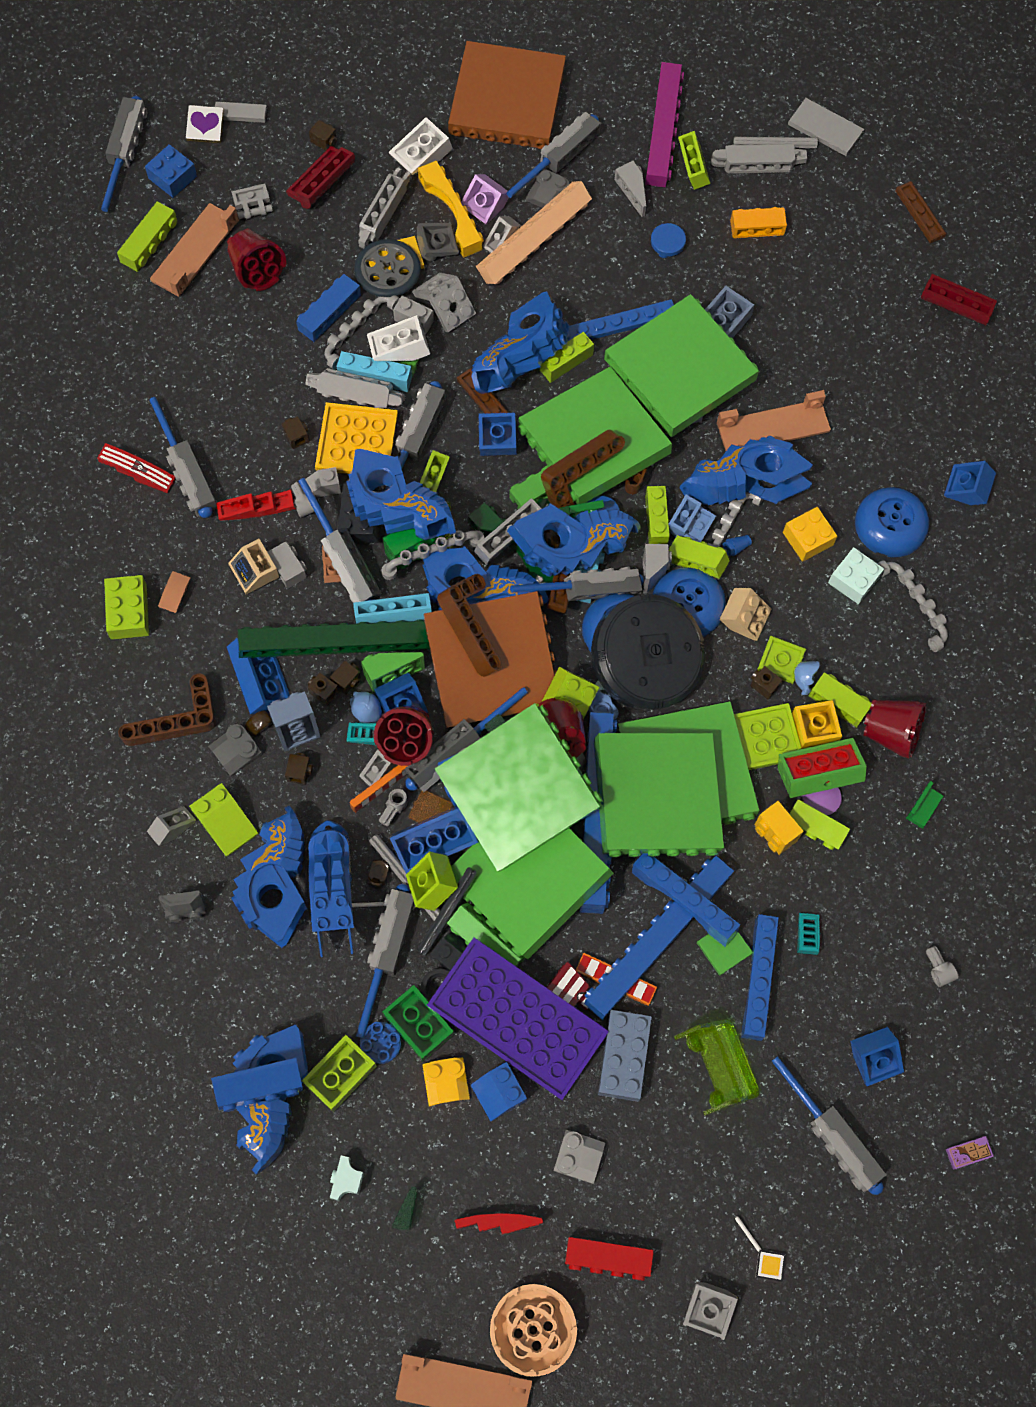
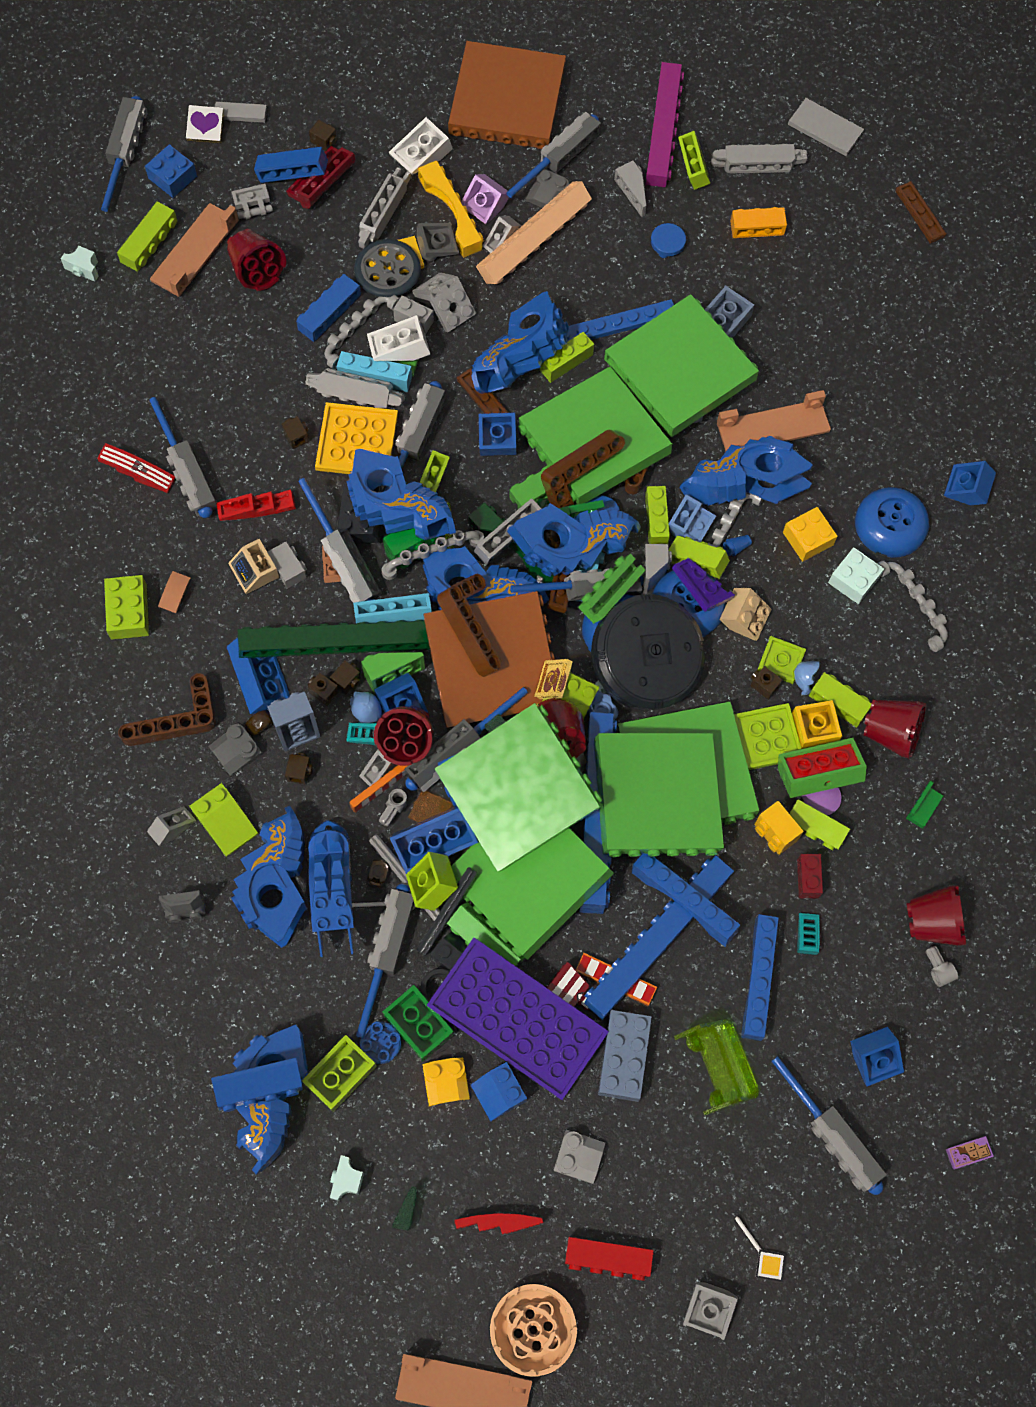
light grey axle [291,482,315,518] -> none
light grey slope [306,467,341,498] -> none
bright green tile [697,932,752,976] -> none
light grey axle [733,137,818,148] -> none
dark red brick [920,274,997,326] -> none
none -> light aqua brick [61,246,99,281]
none -> blue brick [254,147,328,183]
none -> clear yellow tile [535,659,573,699]
none -> bright green brick [578,554,646,624]
none -> dark purple wing [672,558,735,612]
none -> dark red brick [797,854,823,898]
none -> dark red cone [907,885,966,946]

